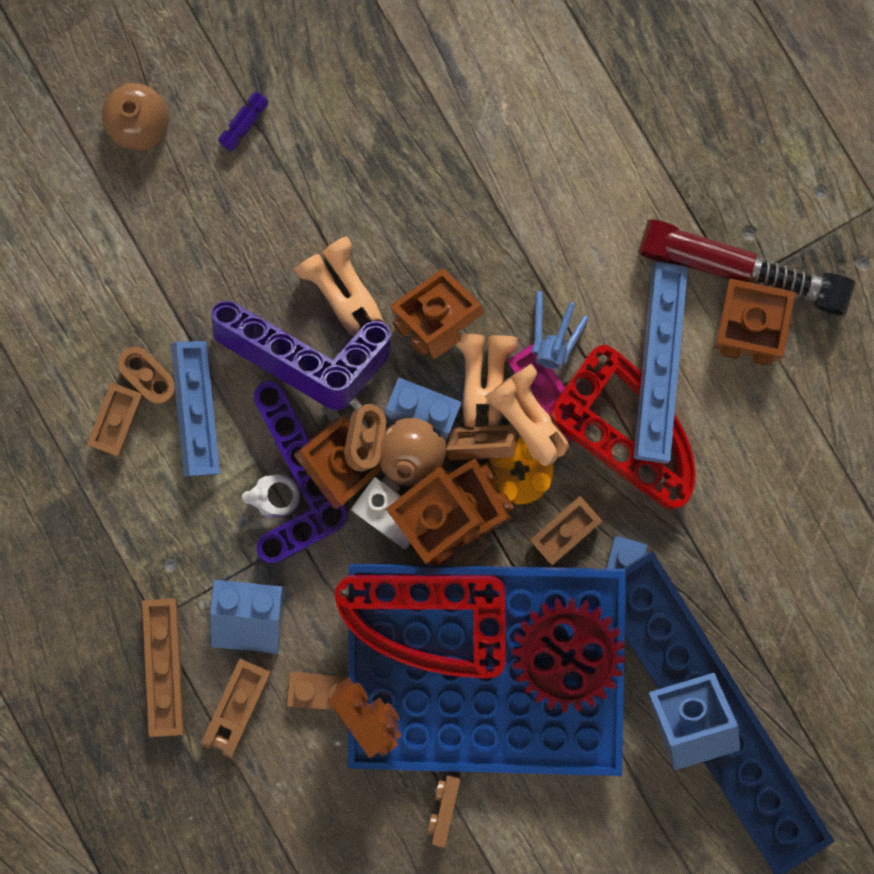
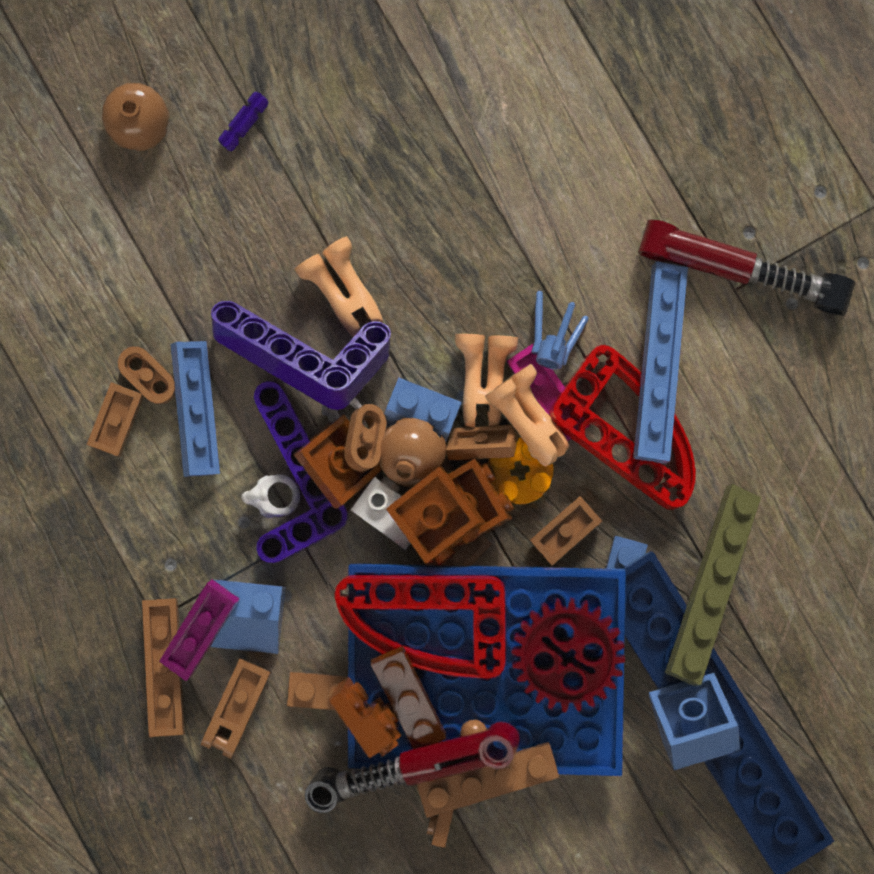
dark orange plate [390,268,484,360] -> none
dark orange plate [713,278,796,366] -> none
none -> magenta plate [159,579,240,681]
none -> piece [304,722,520,813]
none -> reddish brown plate [371,646,446,749]
none -> medium nougat plate [417,720,560,818]
none -> olive plate [665,484,761,686]

